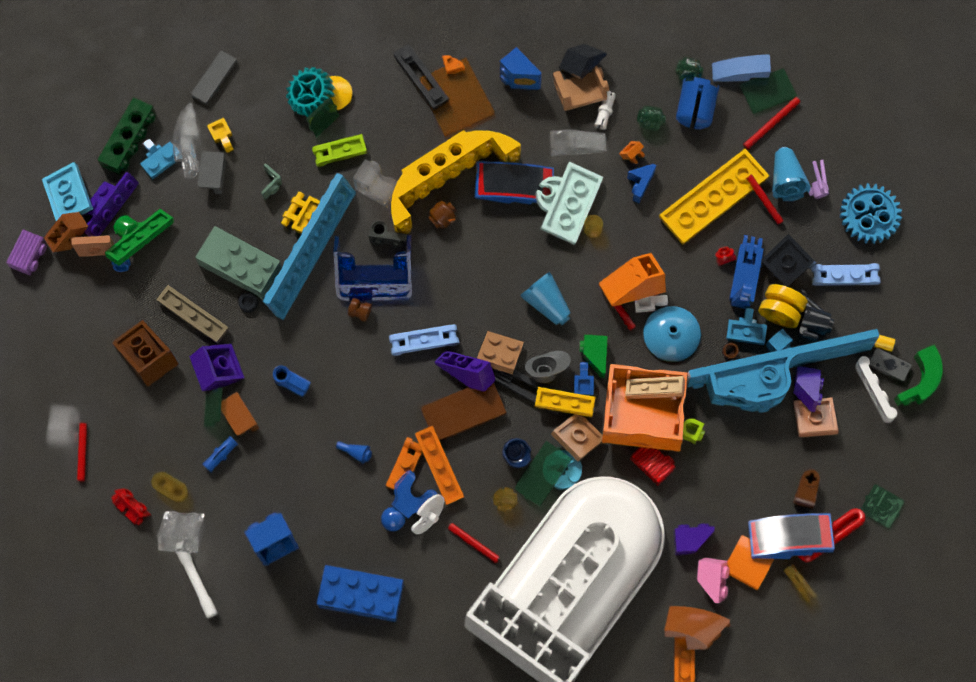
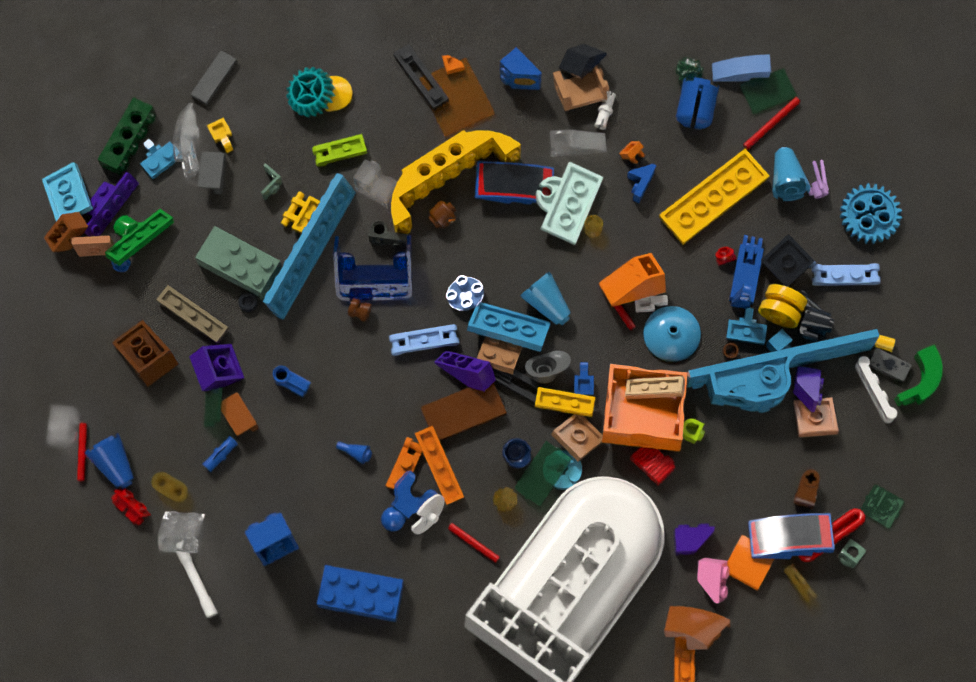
medium lavender brick [6,229,47,275] -> none
clear green piece [306,97,340,137] -> none
green slope [579,335,607,378] -> none
clear green head [637,105,666,131] -> none
red bar [746,174,784,225] -> none
none -> blue cone [84,433,134,490]
none -> medium blue dish [446,275,484,311]
none -> dark azure plate [467,302,551,352]
none -> sand green bracket [837,539,866,568]

